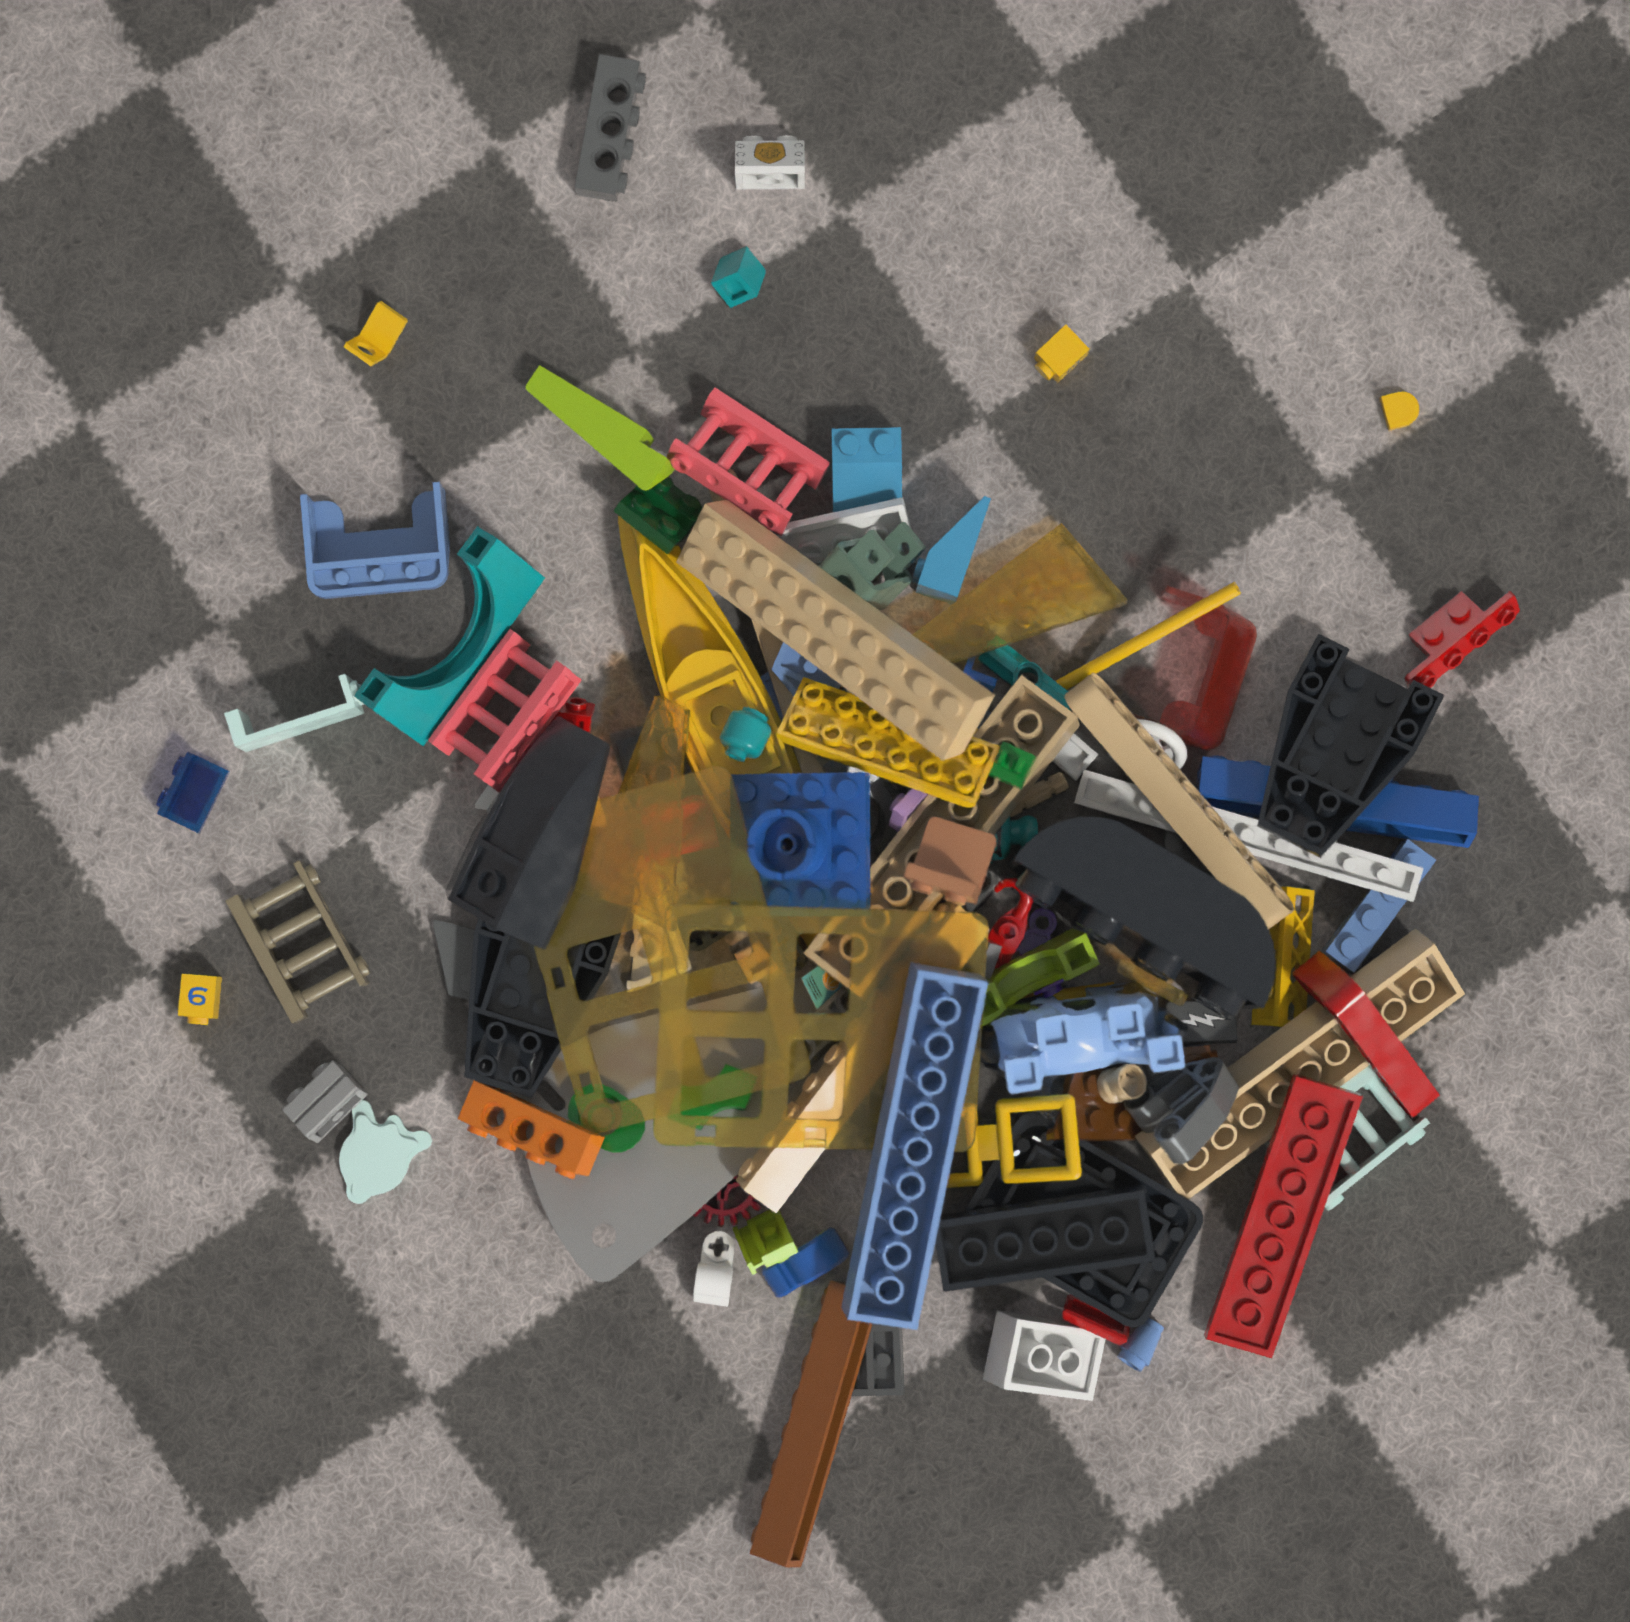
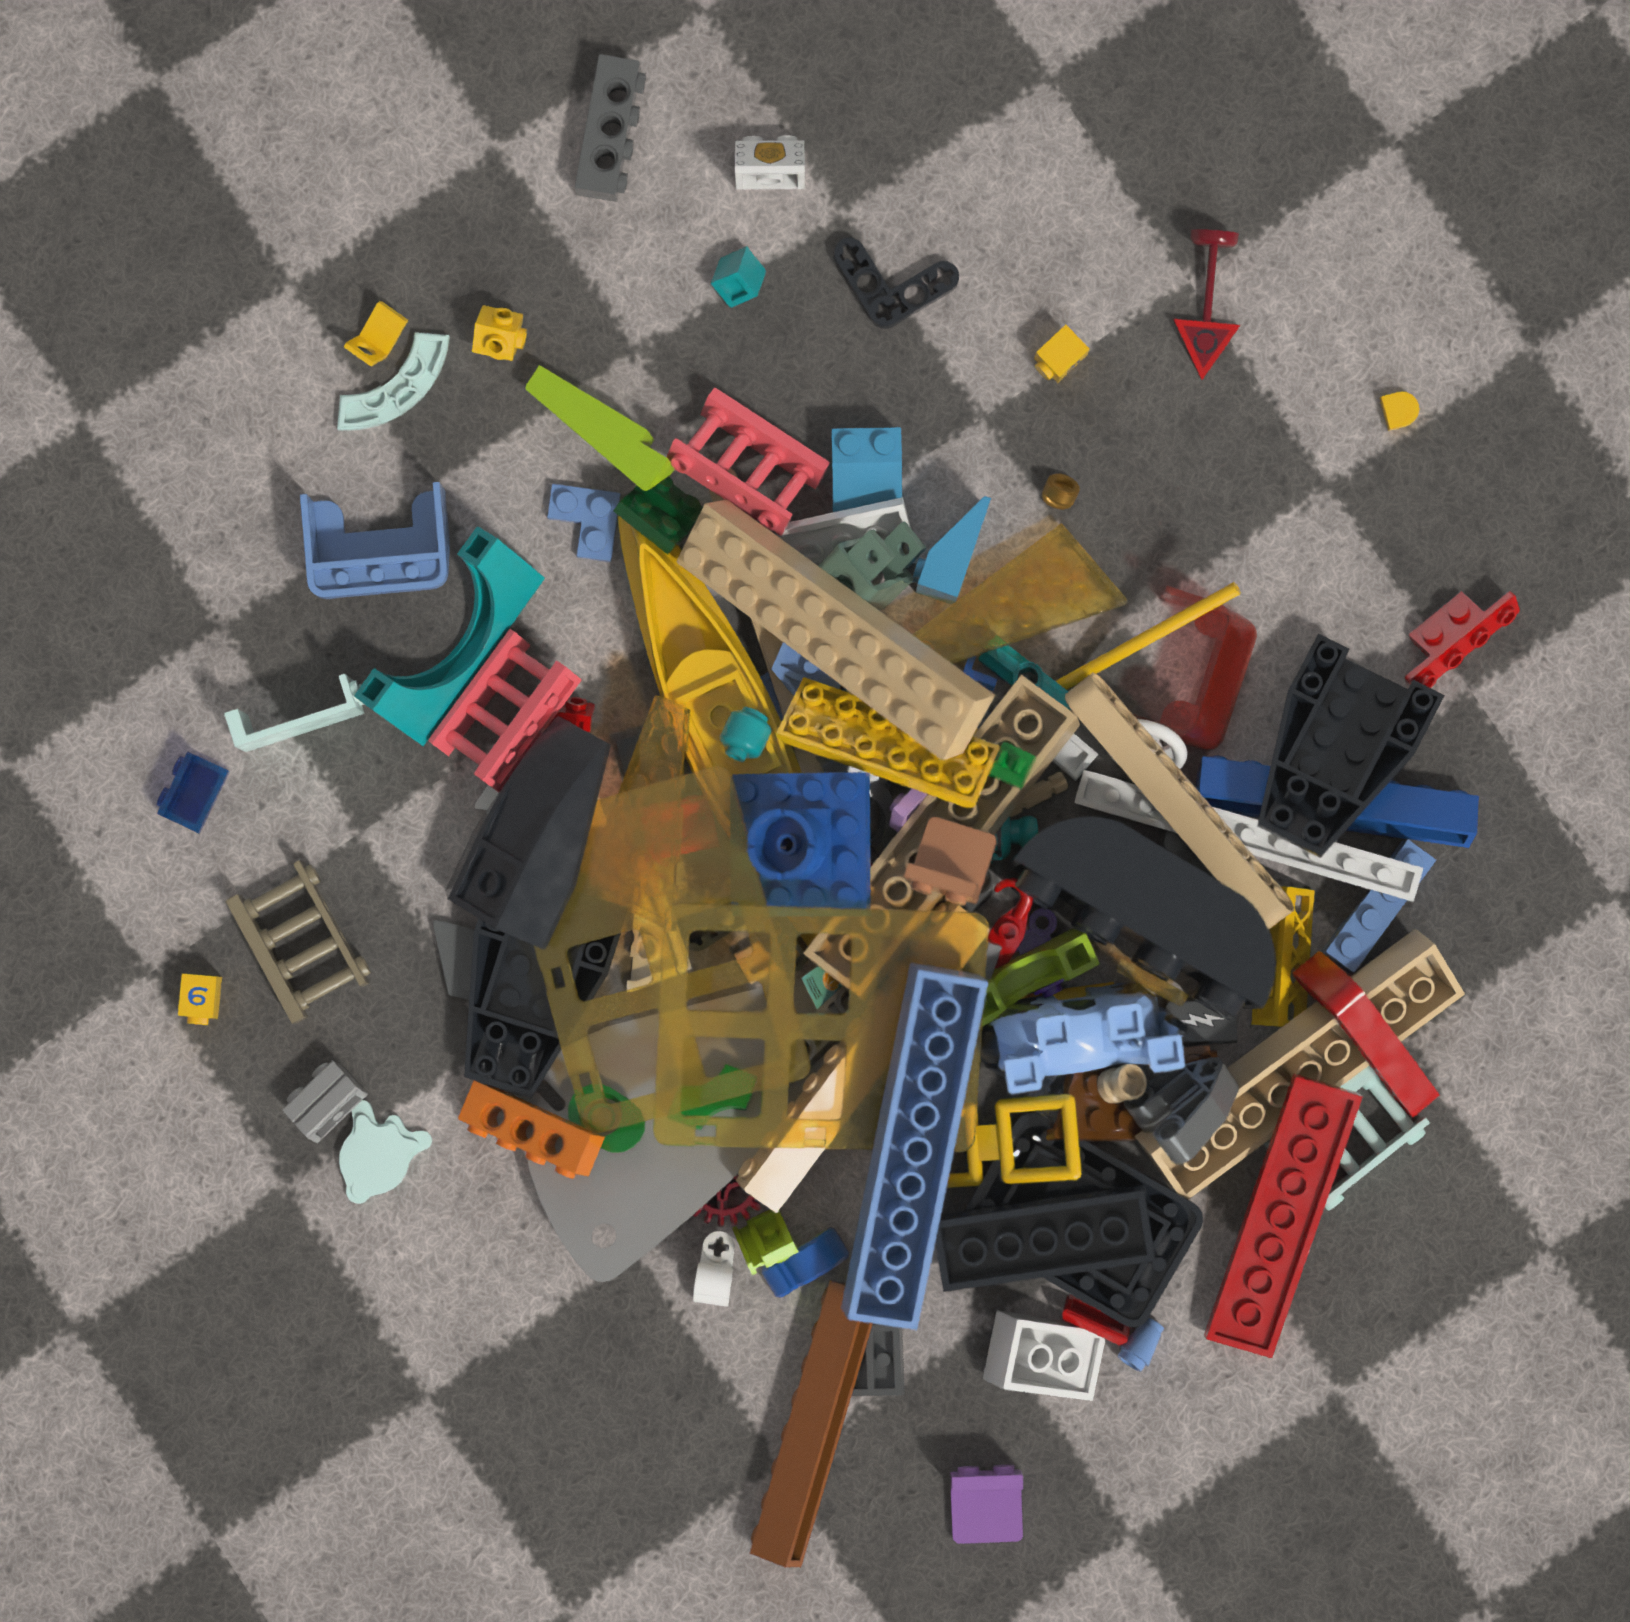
none -> light aqua tile [337,332,450,431]
none -> yellow brick [472,305,527,361]
none -> medium blue plate [547,484,621,562]
none -> black beam [834,238,959,329]
none -> medium lavender bracket [950,1465,1023,1544]
none -> pearl gold tile [1042,474,1080,510]
none -> dark red piece [1173,229,1241,380]

